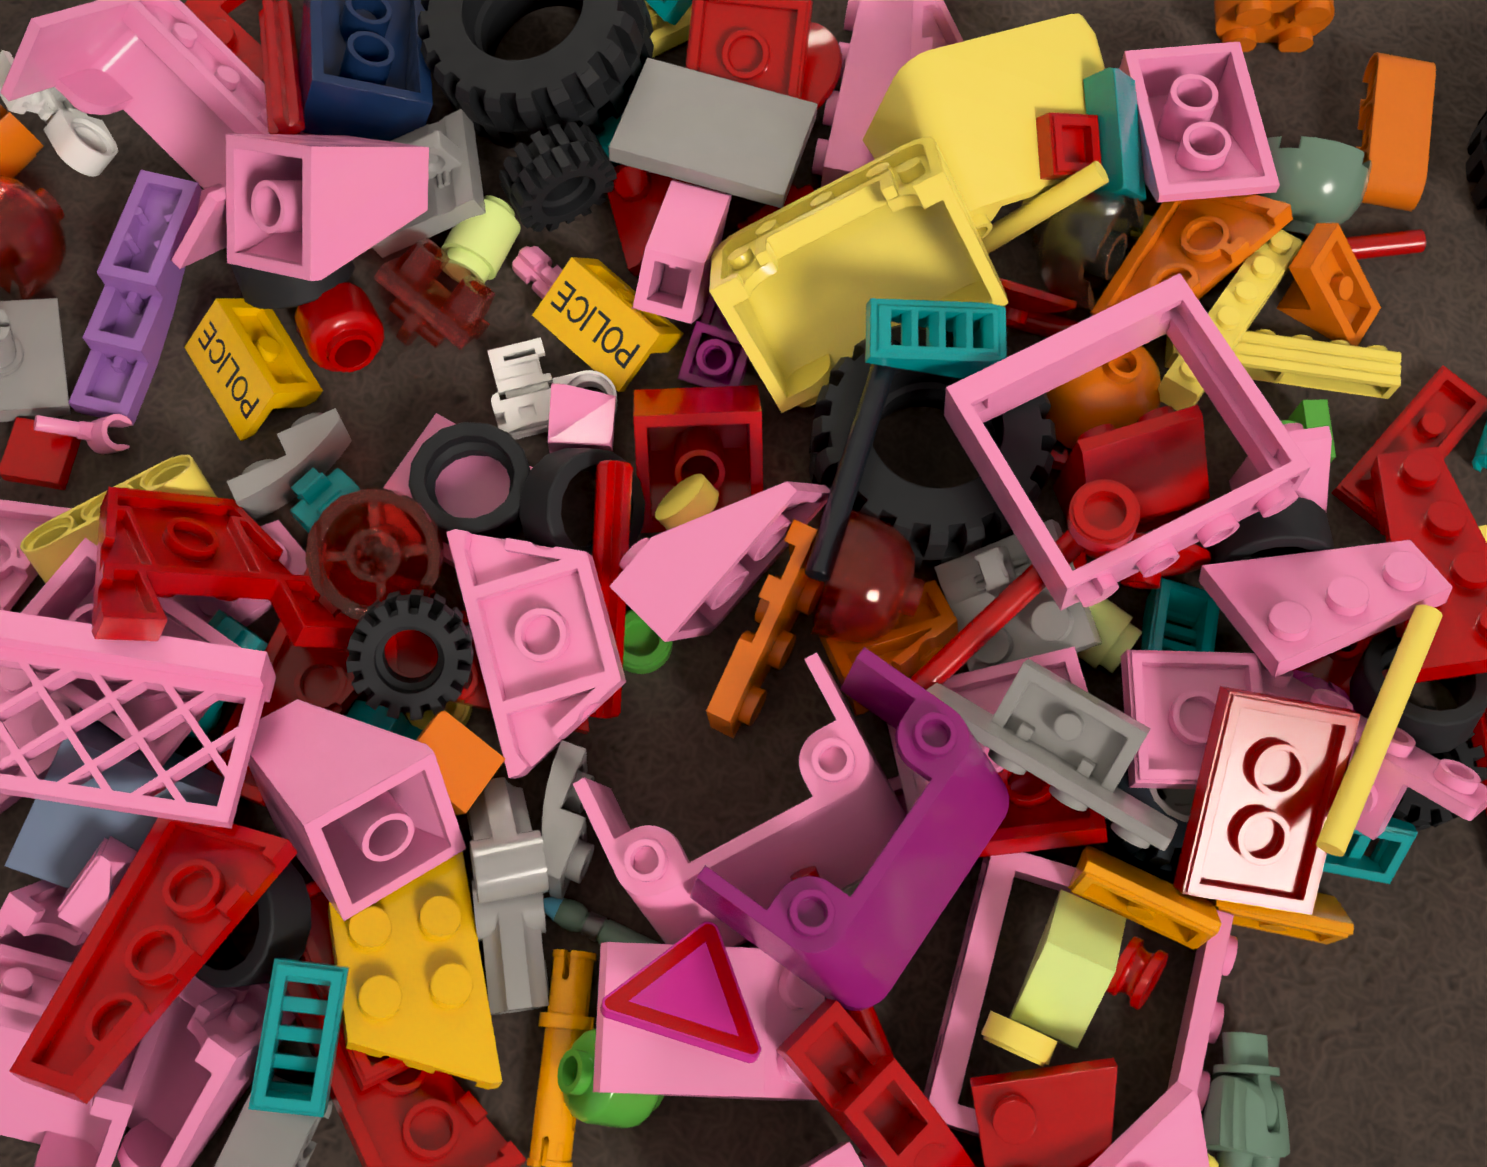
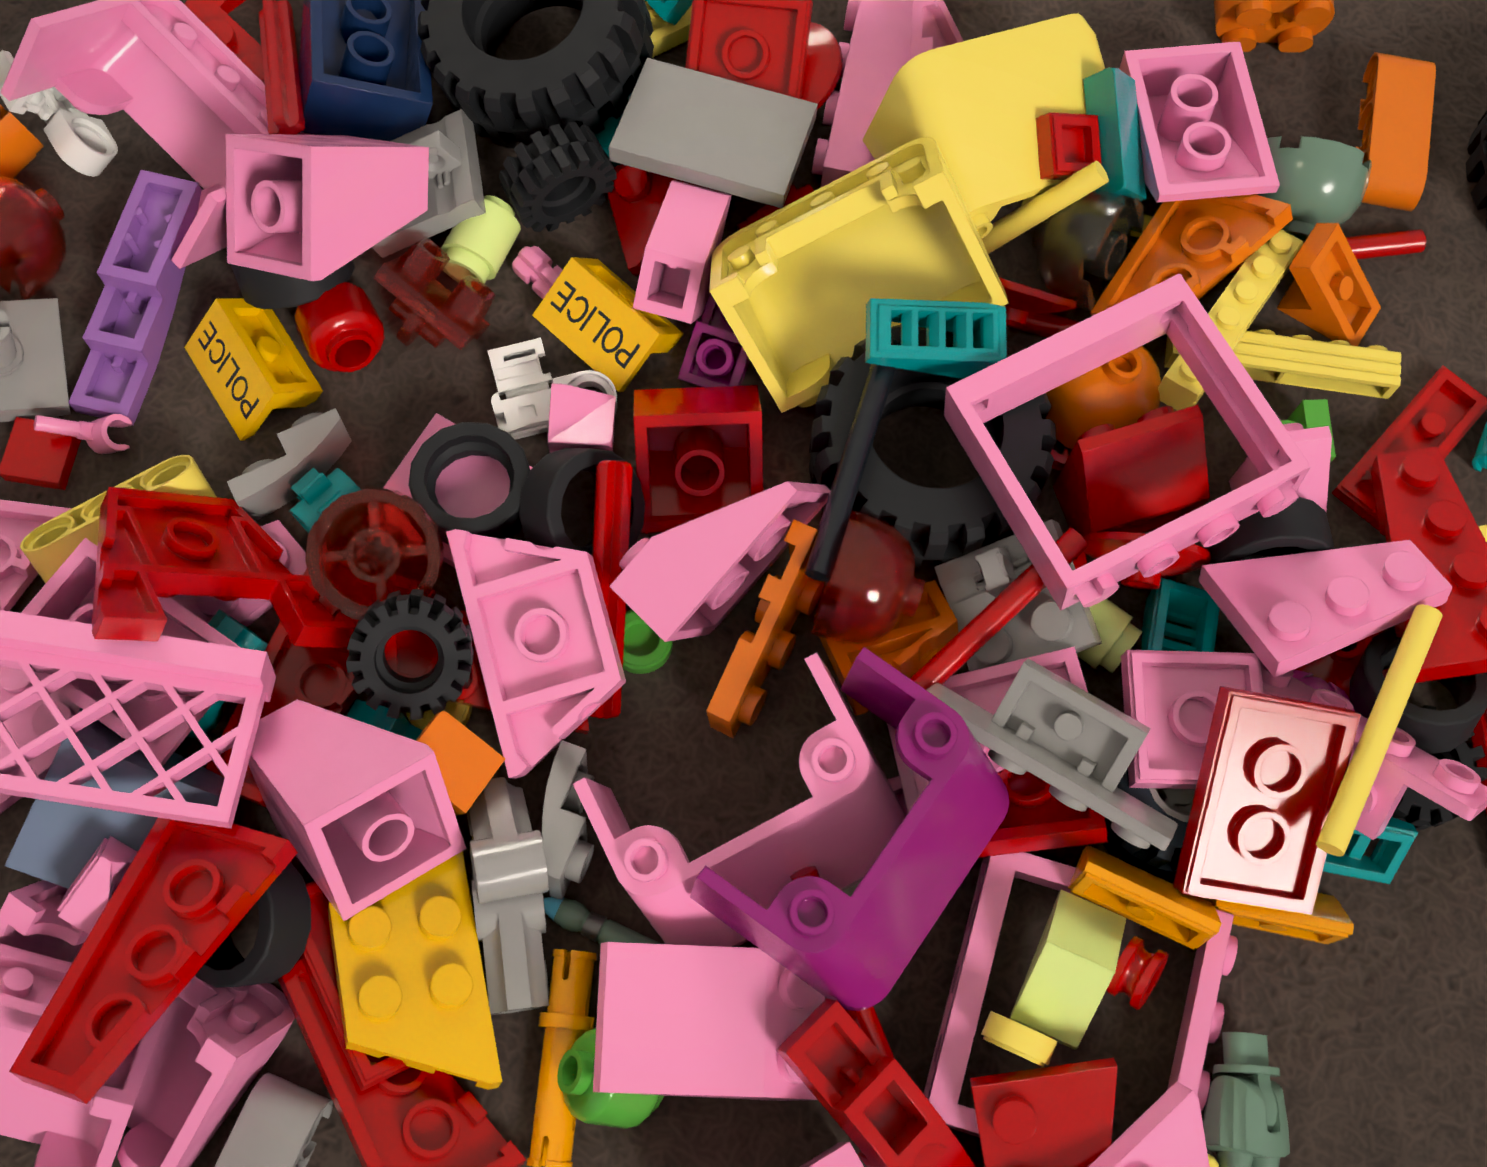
teal slope [248,958,349,1117] -> none
piece [600,922,761,1063] -> none
light yellow tile [655,474,719,530] -> none
red tile [1067,479,1140,553] -> none

